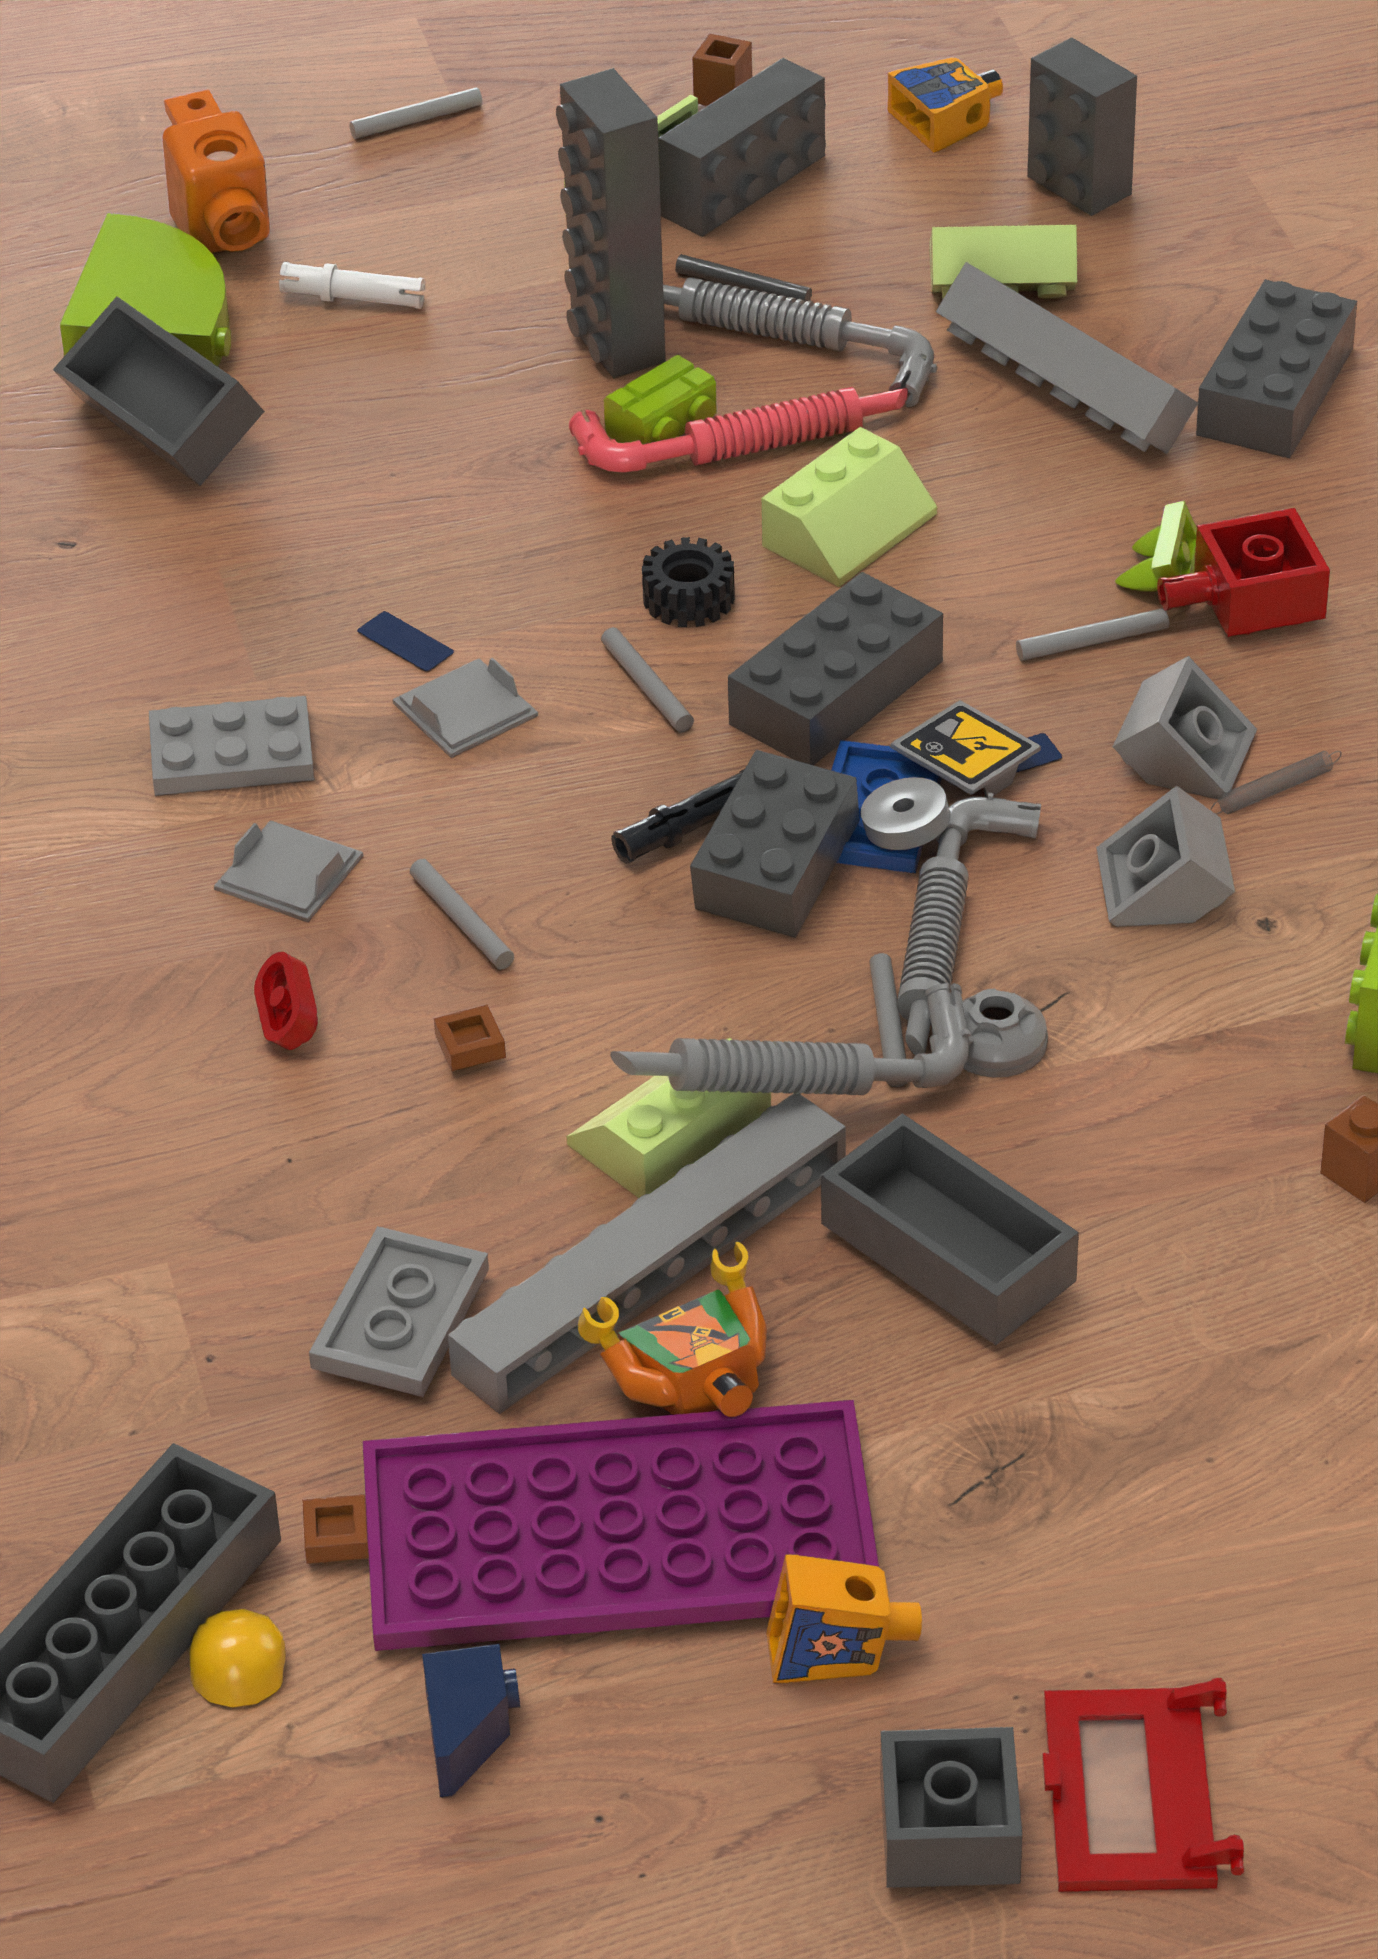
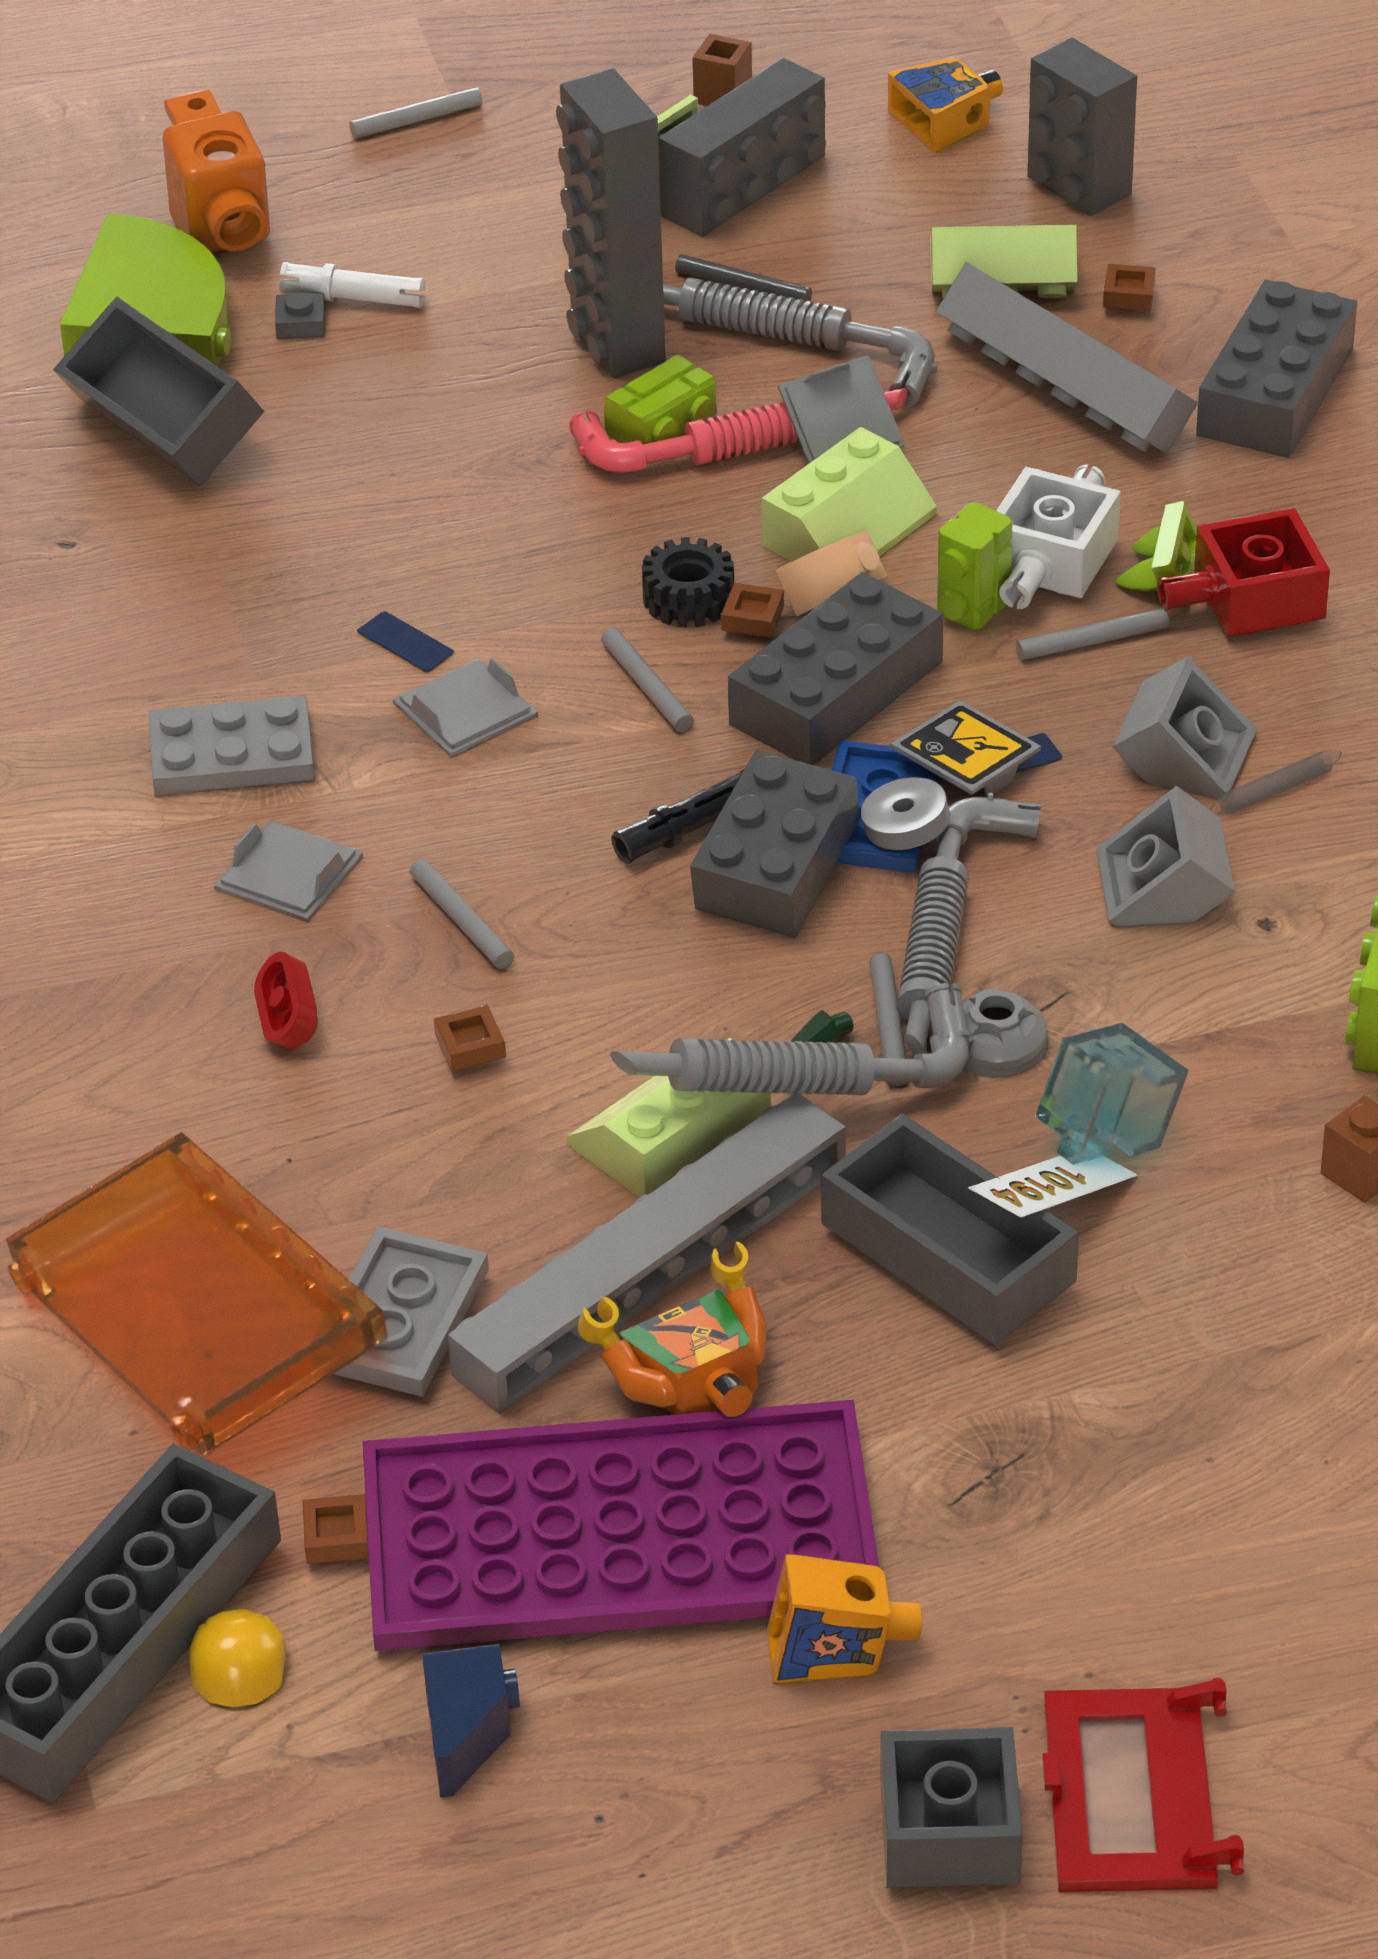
none -> clear orange windscreen [6,1132,388,1456]
none -> dark grey plate [275,292,325,339]
none -> dark orange plate [721,583,784,638]
none -> light nougat brick [775,529,887,617]
none -> light grey piece [777,355,905,464]
none -> dark green bar [791,1010,854,1043]
none -> lime brick [937,502,1013,630]
none -> white sticker [968,1147,1138,1218]
none -> white brick [996,464,1121,609]
none -> clear light blue plate [1035,1023,1189,1165]
none -> dark orange plate [1103,264,1156,311]

